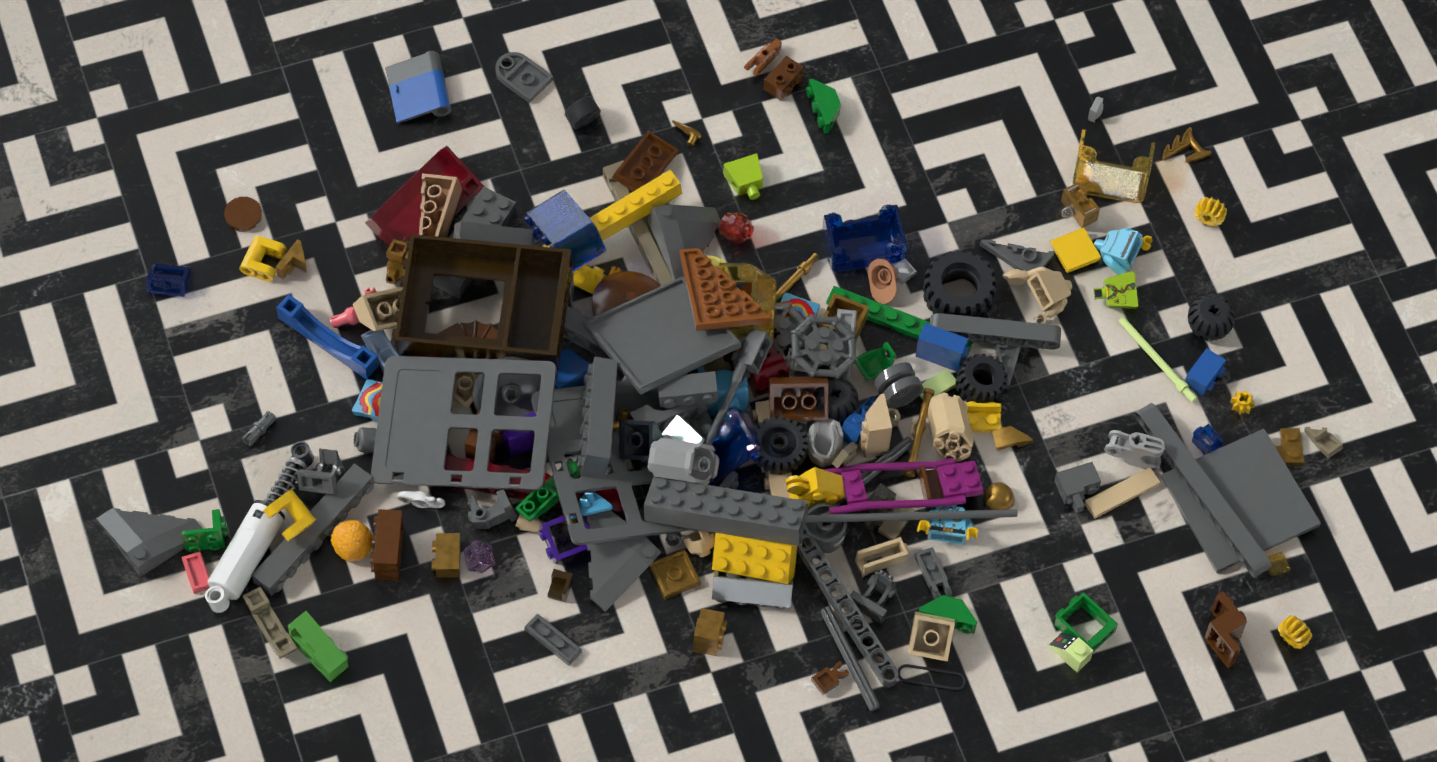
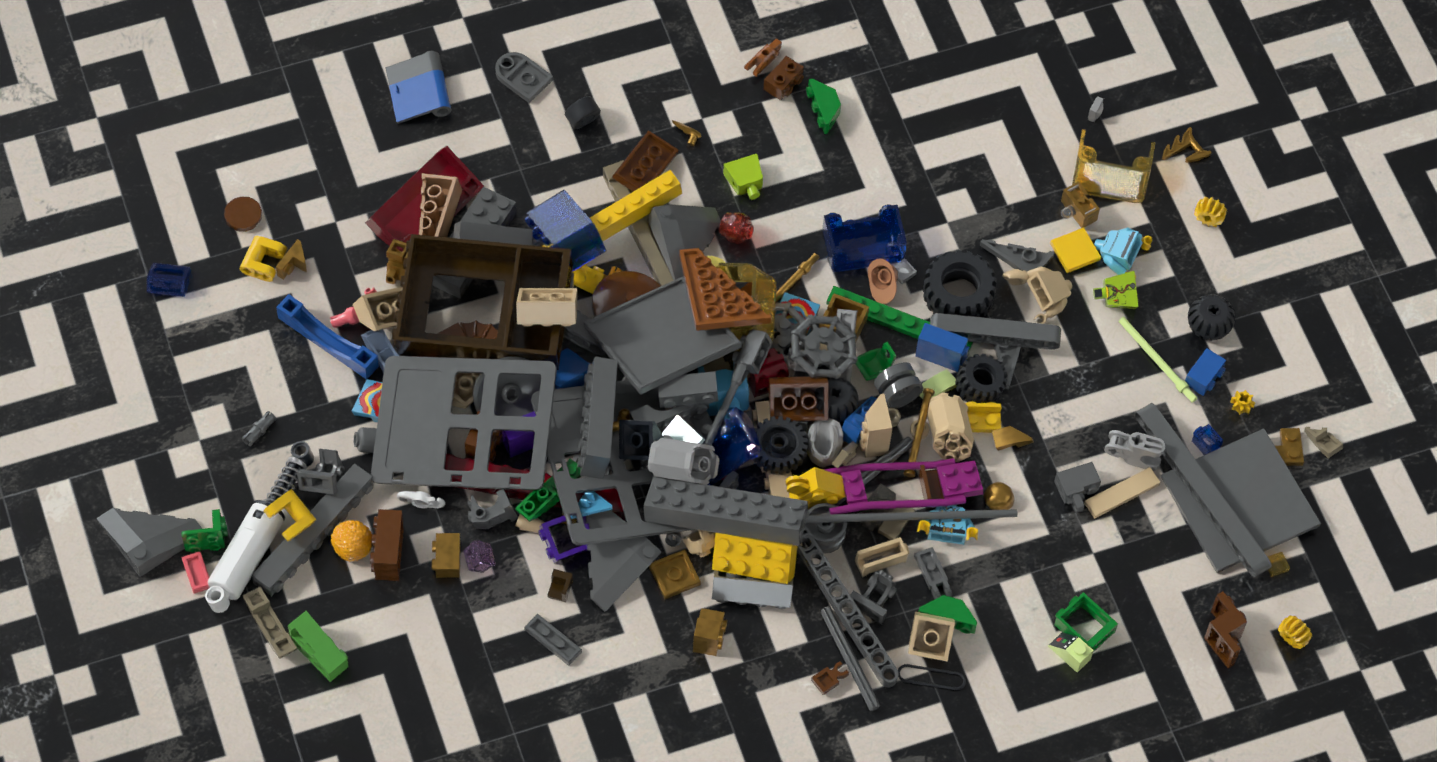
none -> tan slope [516,288,577,326]

